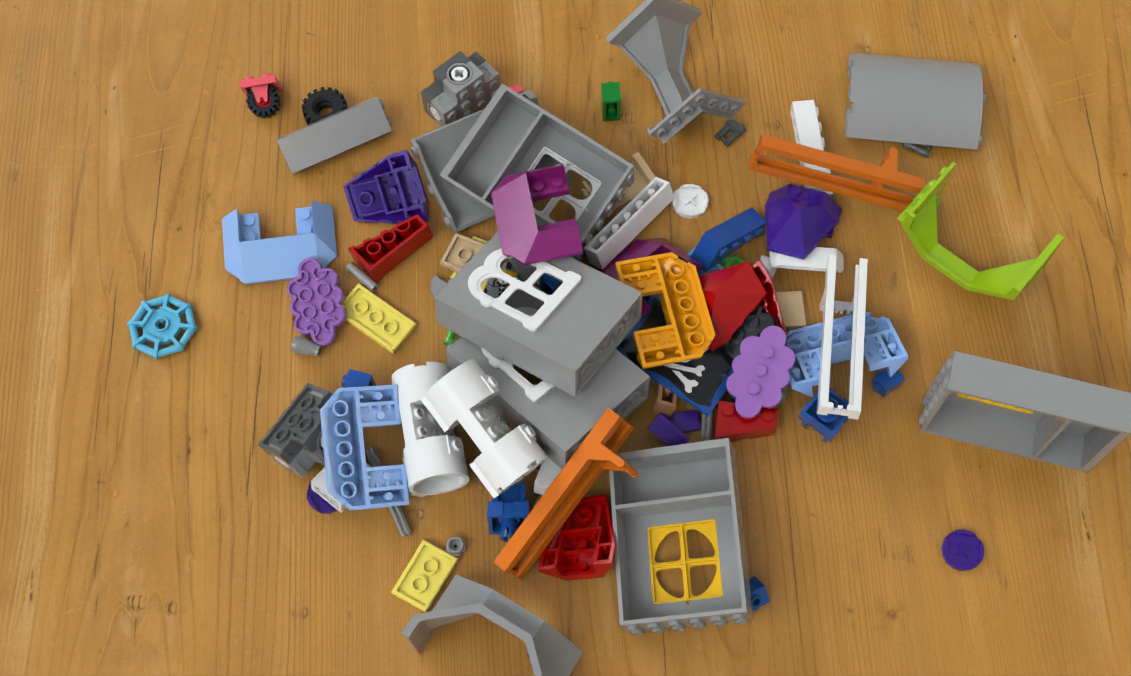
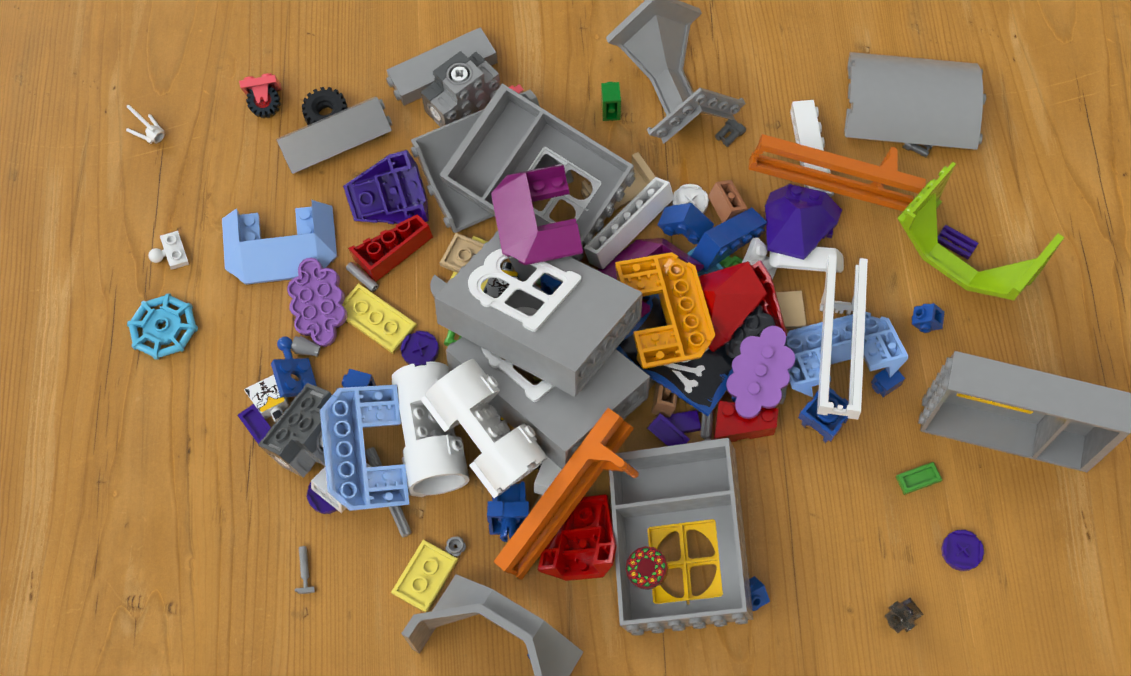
none -> white plant [126,105,165,144]
none -> white plate [148,231,189,270]
none -> dark purple tile [238,404,271,444]
none -> torso [244,375,289,423]
none -> blue plate [271,336,317,398]
none -> light grey piece [295,546,315,594]
none -> light grey brick [386,27,498,106]
none -> dark purple tile [401,331,439,367]
none -> tile [626,546,669,590]
none -> blue brick [657,203,714,244]
none -> nougat brick [708,180,747,223]
none -> white plate [742,238,768,266]
none -> clear smoke brick [884,598,924,634]
none -> bright green tile [896,462,942,495]
none -> blue brick [912,303,945,333]
none -> dark purple tile [938,225,978,260]

